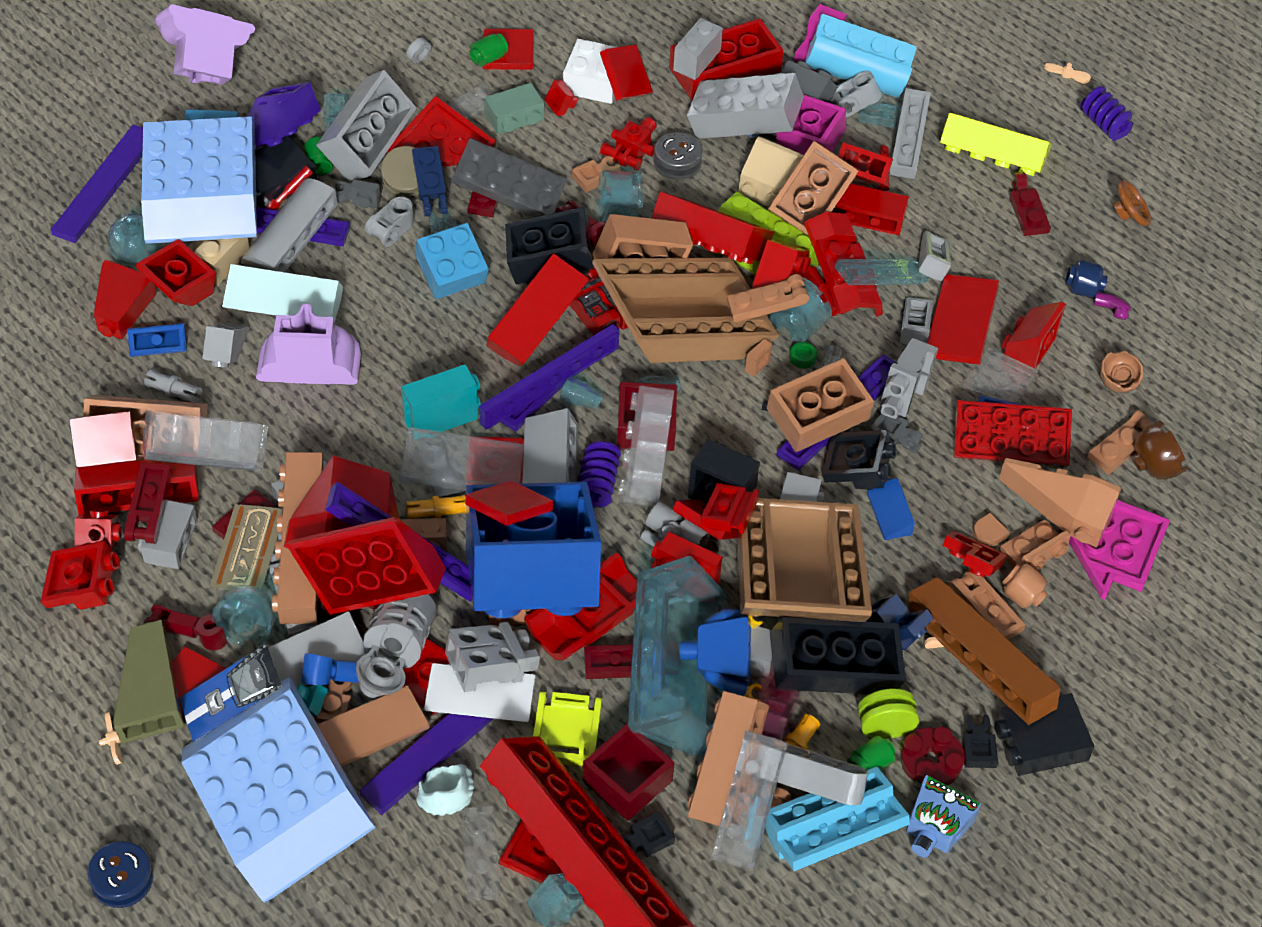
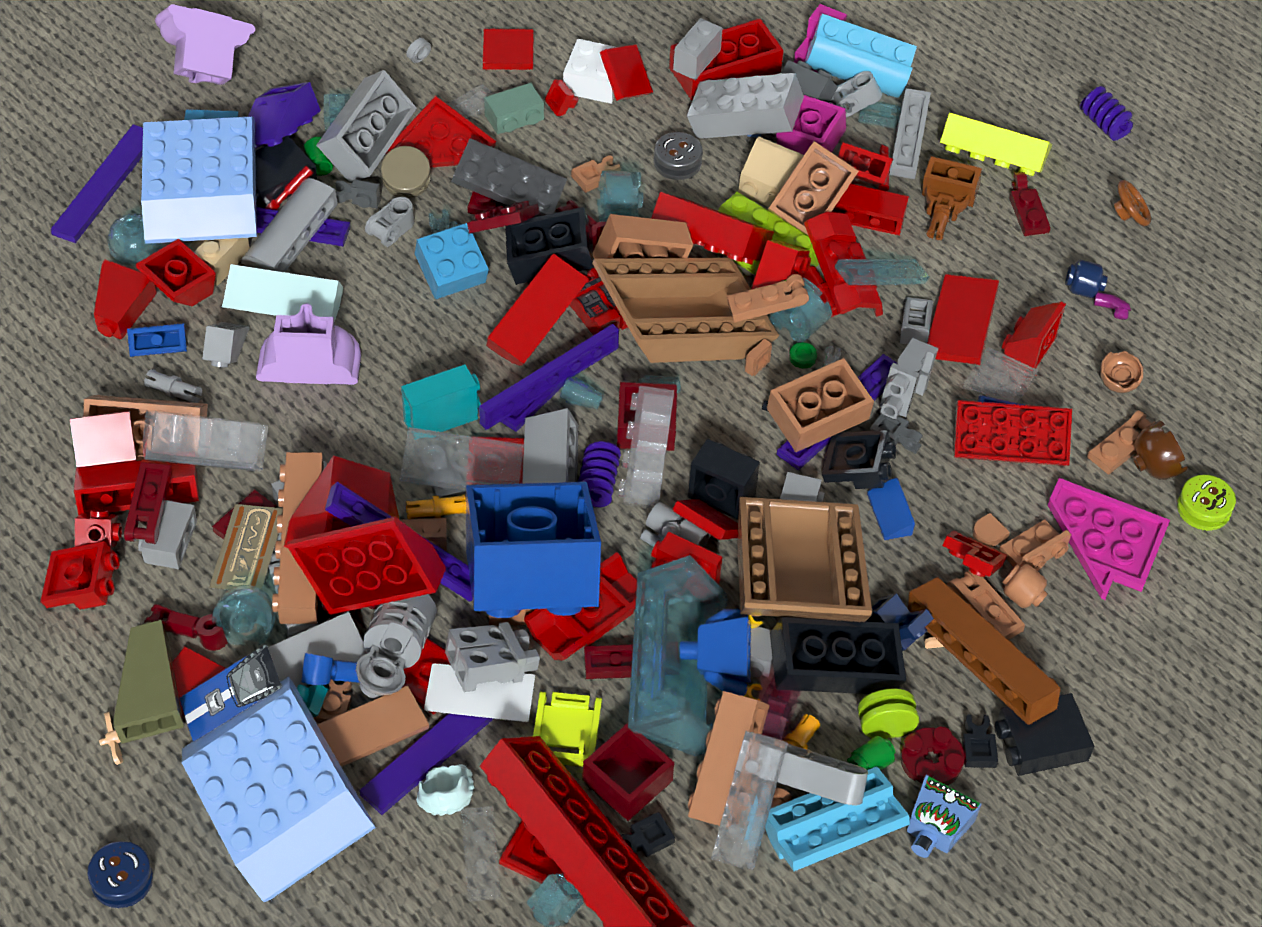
dark blue hinge [412,146,448,216] -> none
red tile [465,480,553,526] -> none
green brick [469,34,508,67] -> none
red piece [600,117,657,171] -> none
red plate [701,483,759,534] -> none
light grey slope [918,231,951,281] -> none
nougat wedge [999,458,1122,548] -> none
light nougat piece [1044,63,1091,83] -> none
none -> dark red plate [467,200,540,233]
none -> dark orange brick [922,156,982,240]
none -> lime head [1177,475,1236,531]

